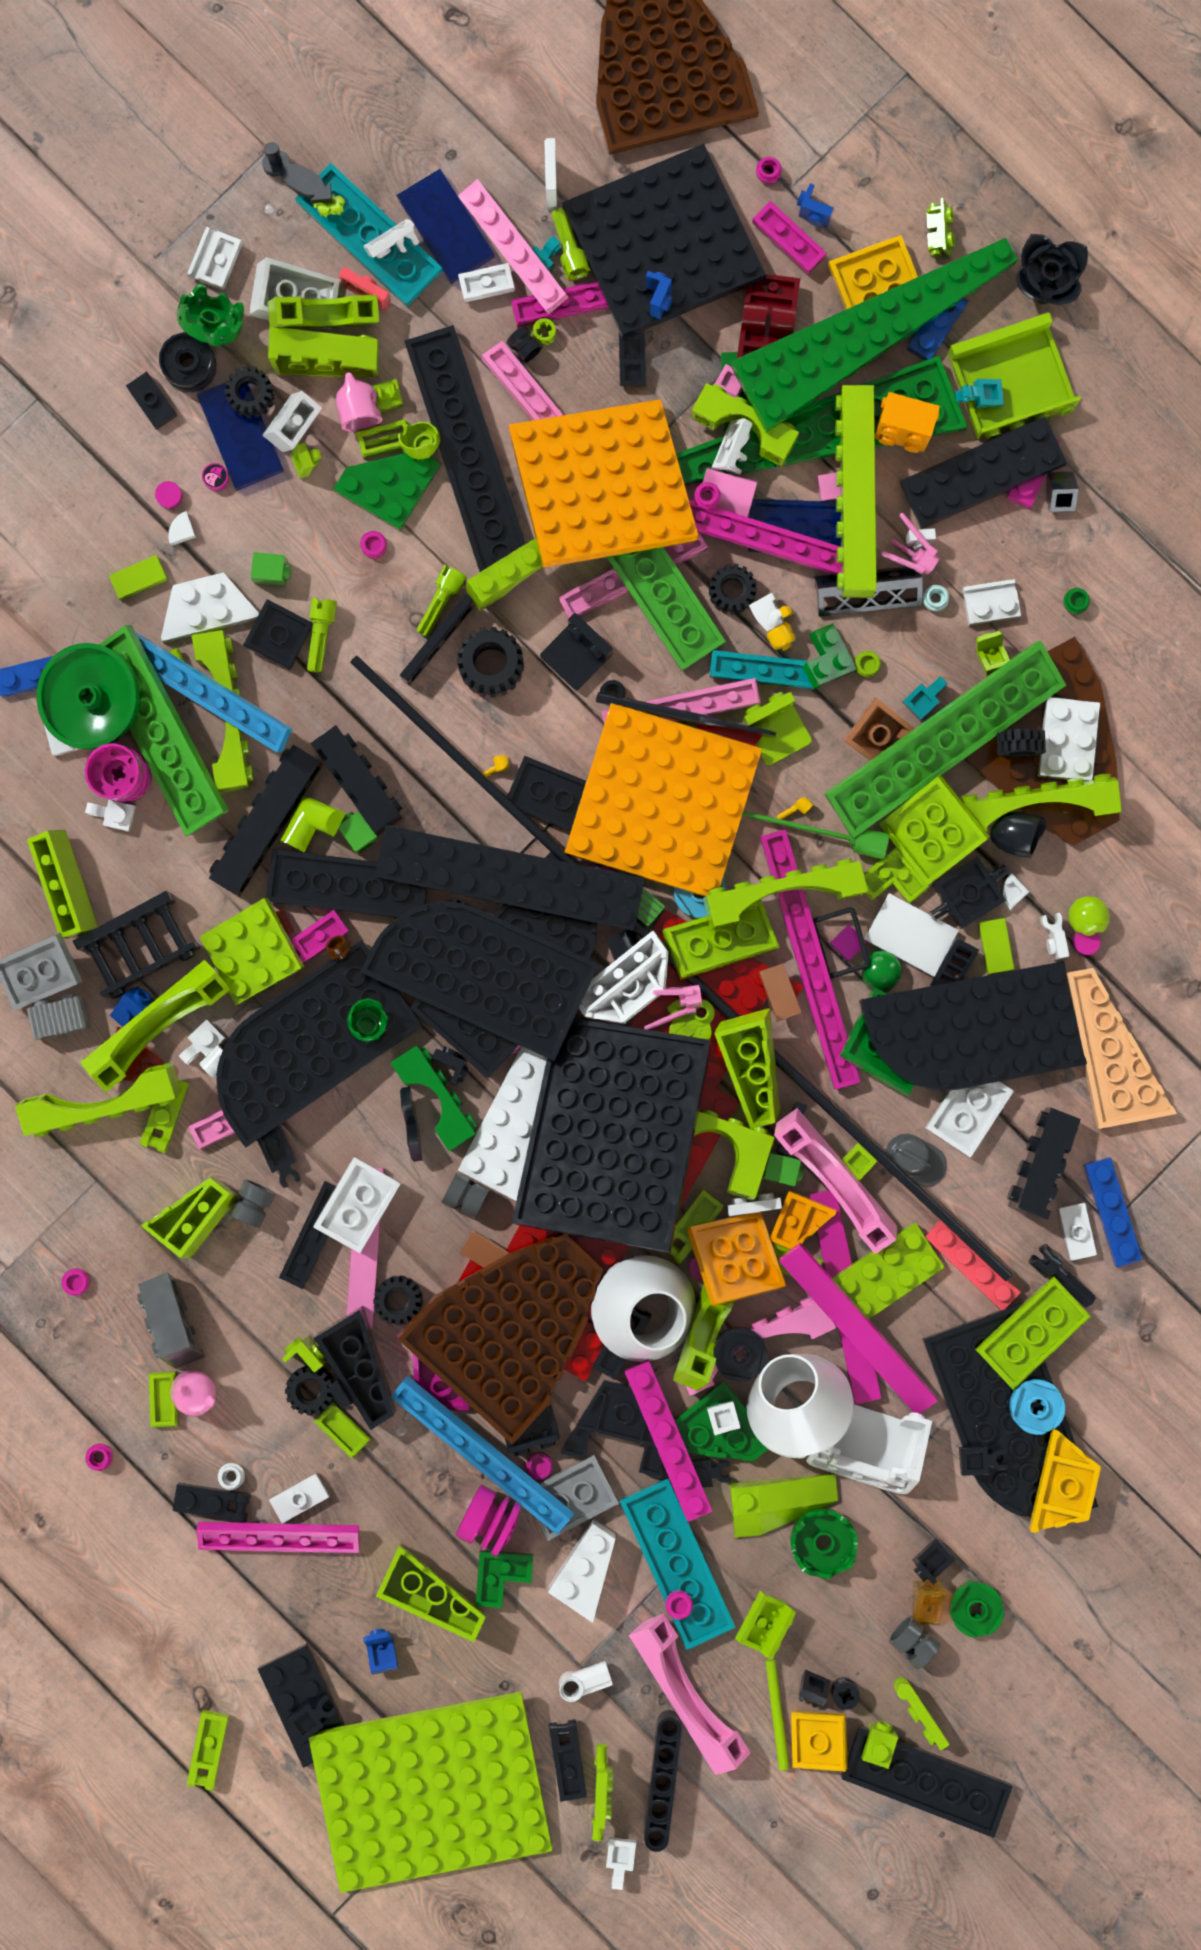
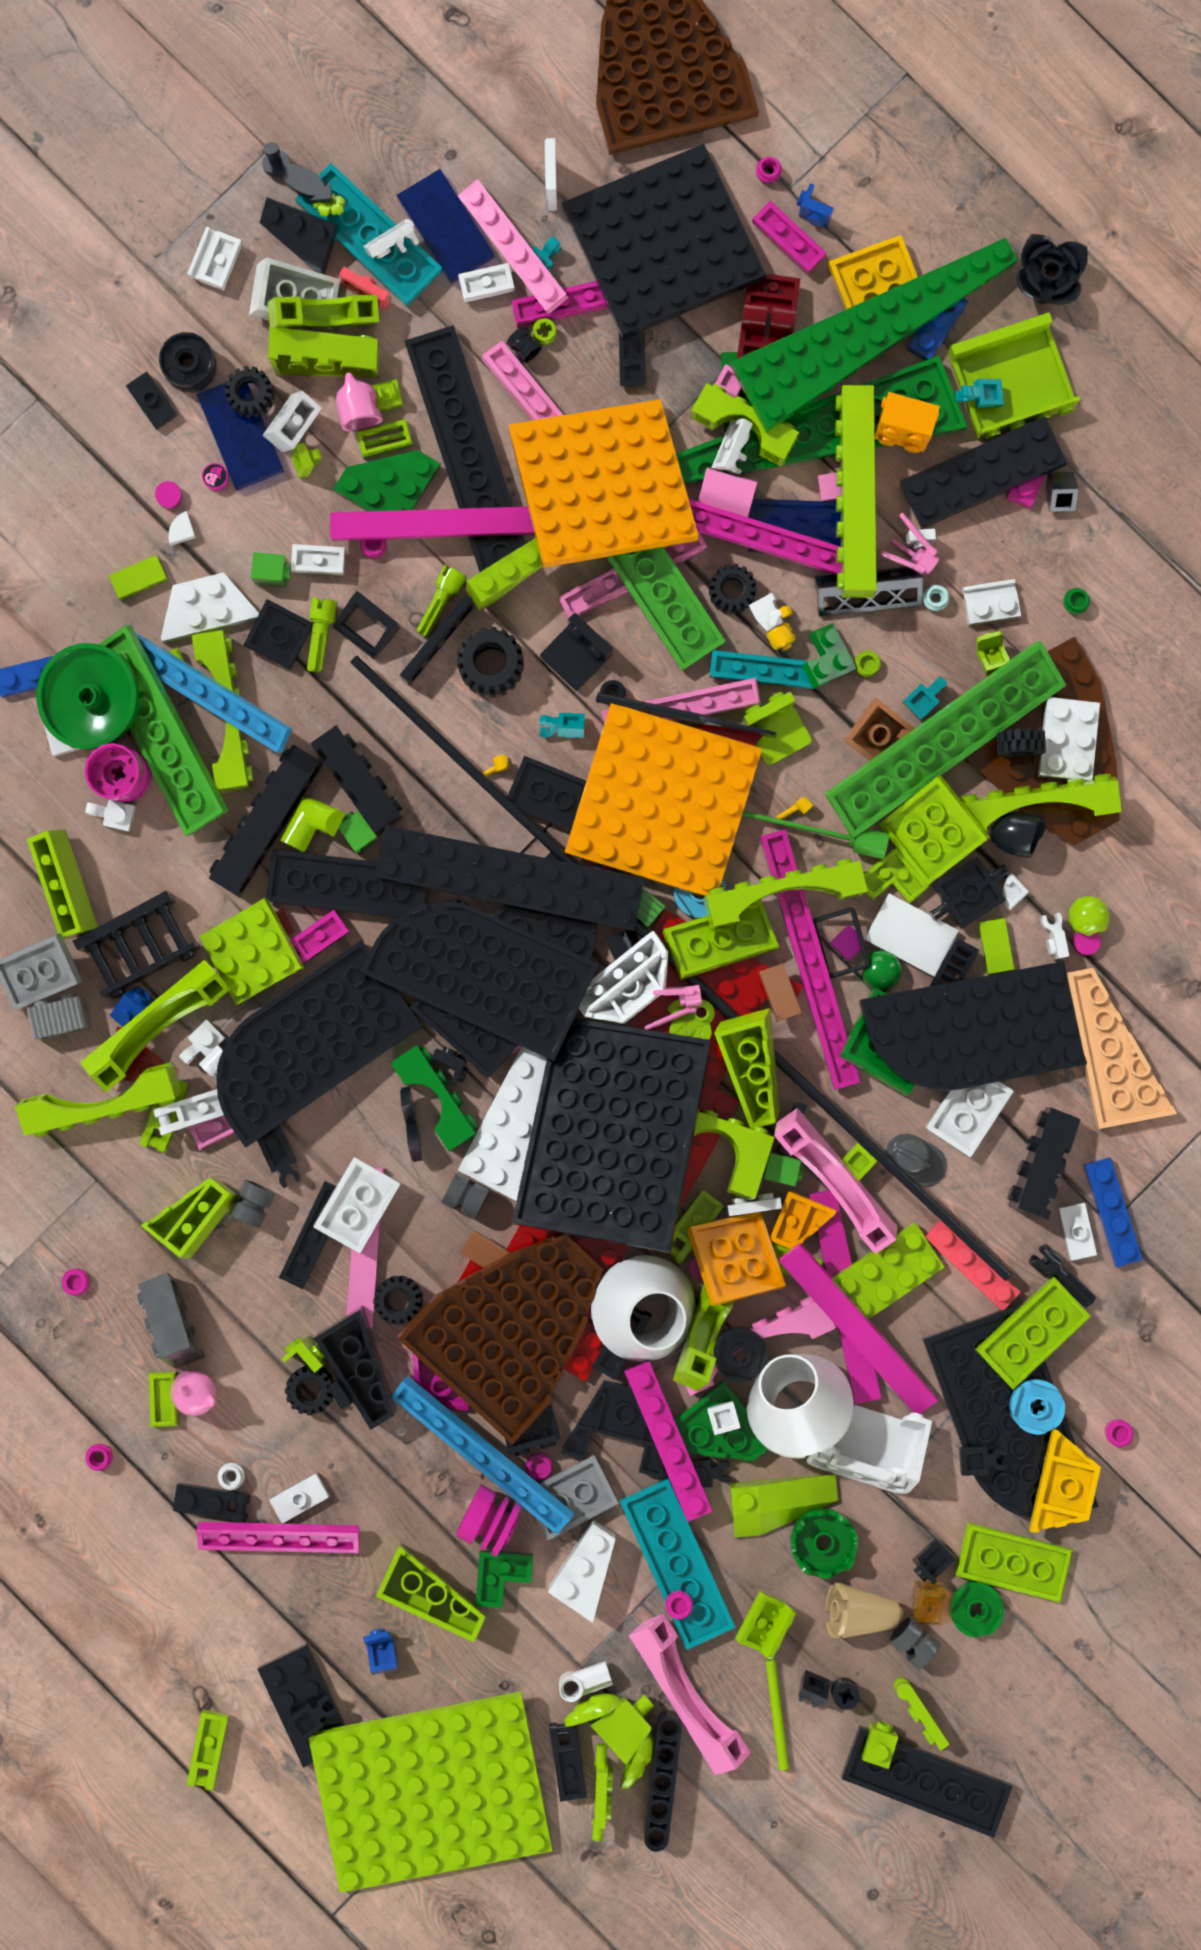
green plate [177,284,244,346] -> none
lime tile [314,1401,371,1459] -> none
reddish brown plate [326,935,351,960] -> none
green hair [347,998,388,1042] -> none
lime hair [398,421,440,460] -> none
lime piece [551,207,590,281] -> none
white plate [606,1837,636,1890] -> none
blue bracket [645,271,673,319] -> none
dark pink plate [694,482,721,509] -> none
yellow plate [791,1710,848,1772] -> none
lime hinge [926,198,955,258] -> none
none -> white plate [153,1089,224,1135]
none -> black wing [259,197,339,275]
none -> white plate [291,544,346,575]
none -> dark pink tile [330,507,535,541]
none -> black tile [333,591,400,660]
none -> teal plate [540,713,585,738]
none -> lime torso [564,1693,655,1789]
none -> tan cone [825,1583,903,1639]
none -> lime tile [955,1522,1073,1603]
none -> dark pink tile [1105,1419,1133,1447]

